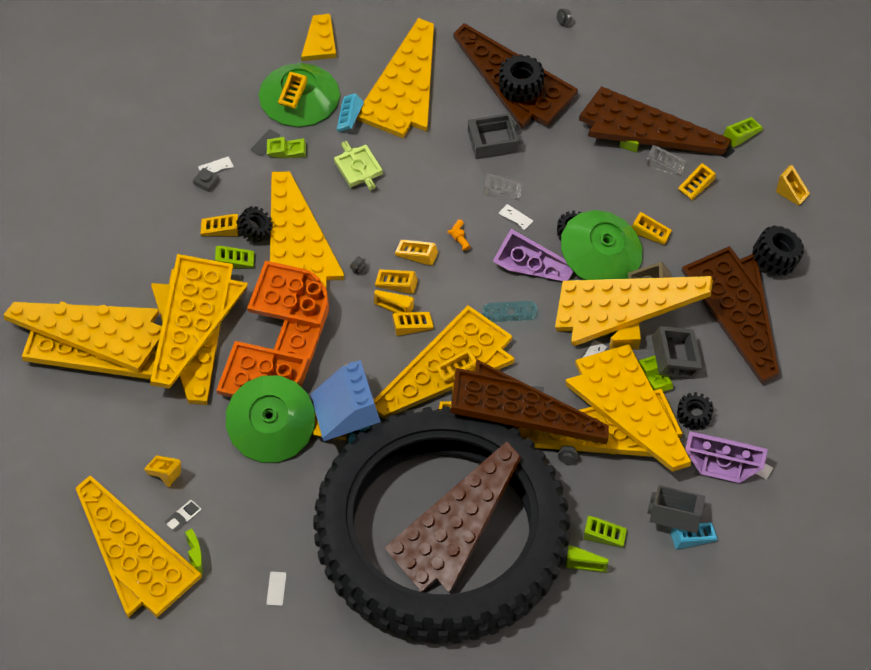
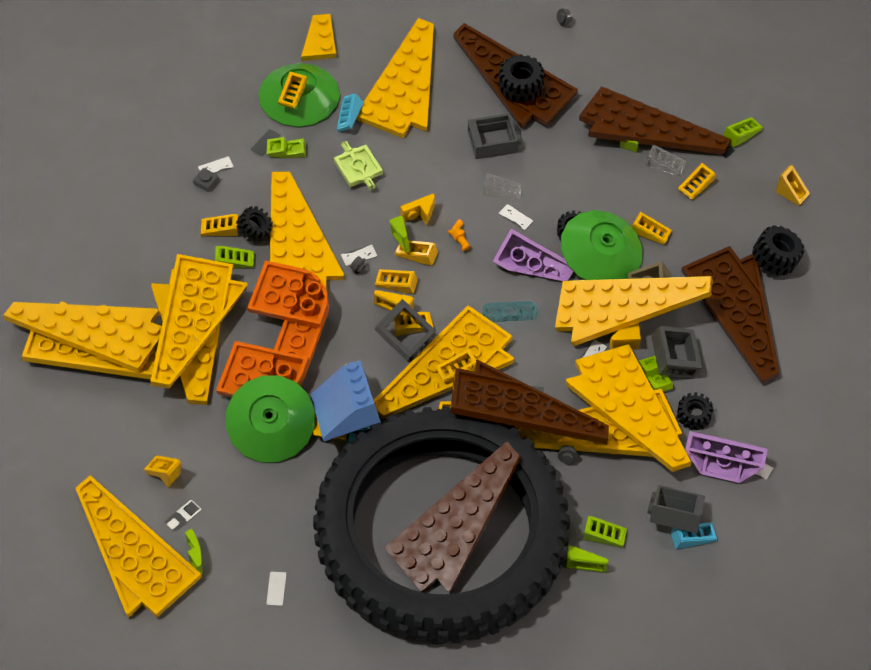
none -> white sticker [341,245,377,266]
none -> dark grey window [374,299,436,361]
none -> lime slope [389,216,410,252]
none -> yellow slope [400,193,435,226]

